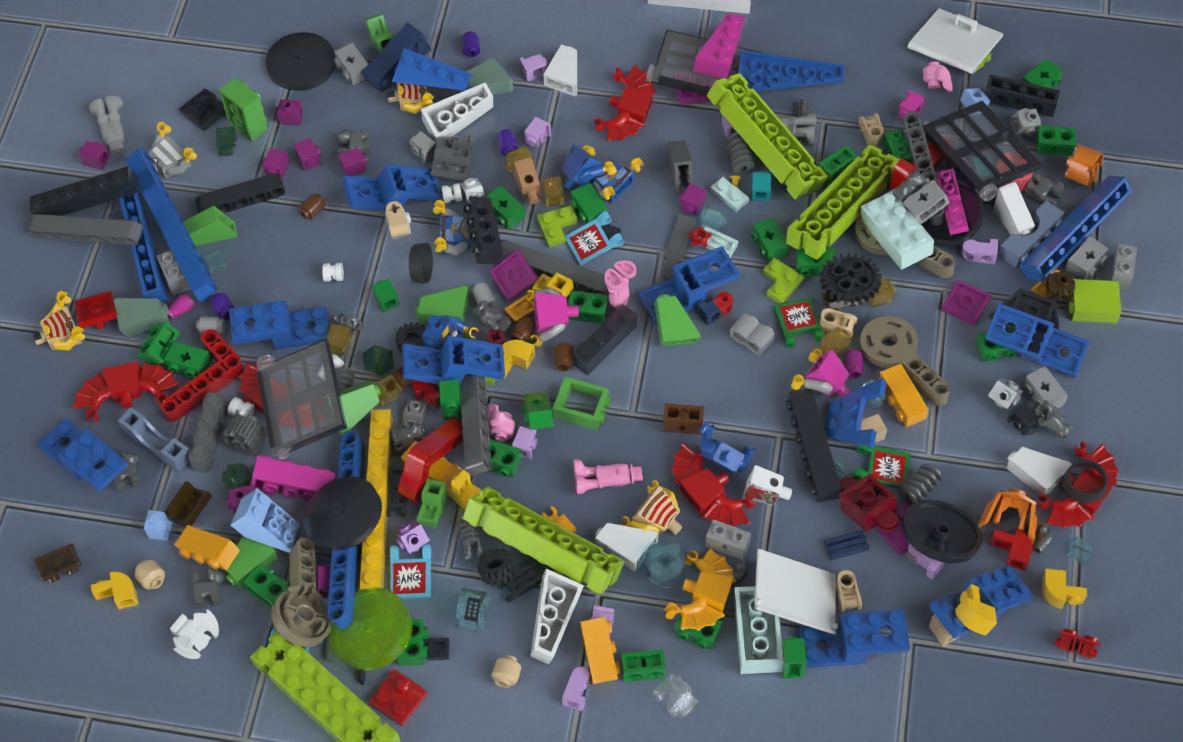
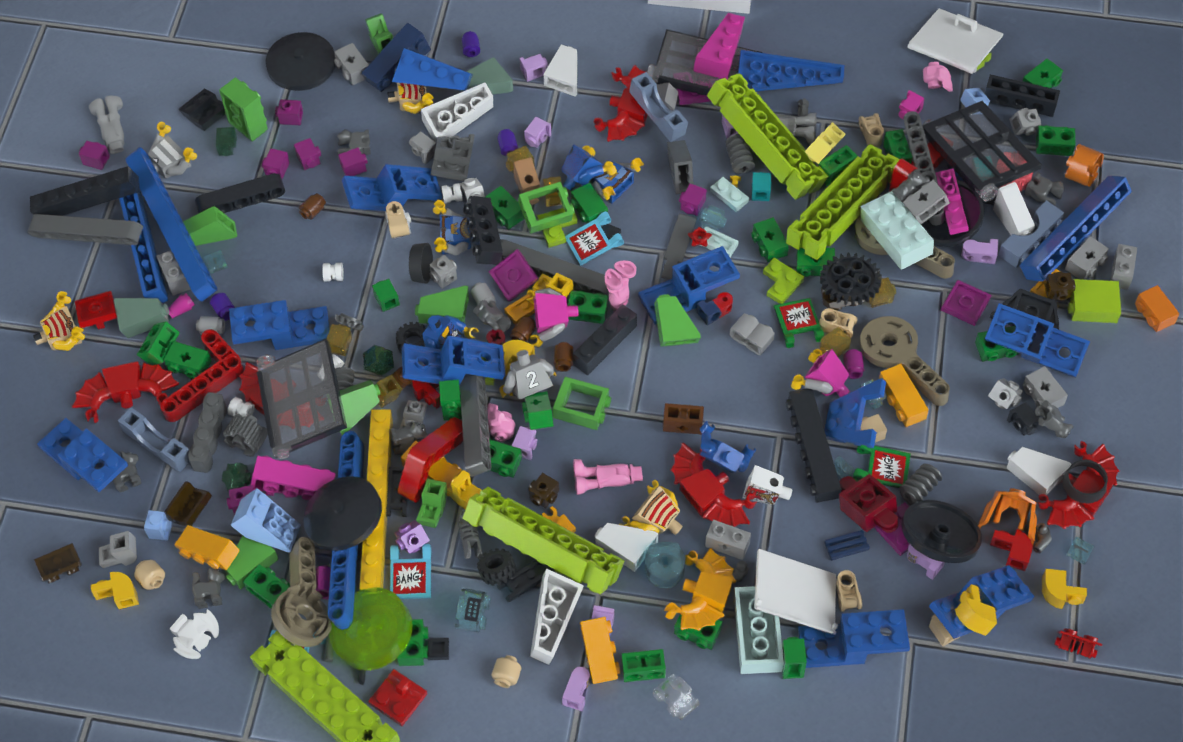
none -> light grey brick [99,531,137,568]
none -> light grey brick [429,255,457,289]
none -> light grey torso [499,350,557,400]
none -> bright green window [518,182,575,234]
none -> dark brown brick [528,472,559,509]
none -> sand blue arch [629,72,688,142]
none -> light grey brick [657,83,678,111]
none -> light yellow arch [805,122,846,164]
none -> orange brick [1135,285,1180,332]

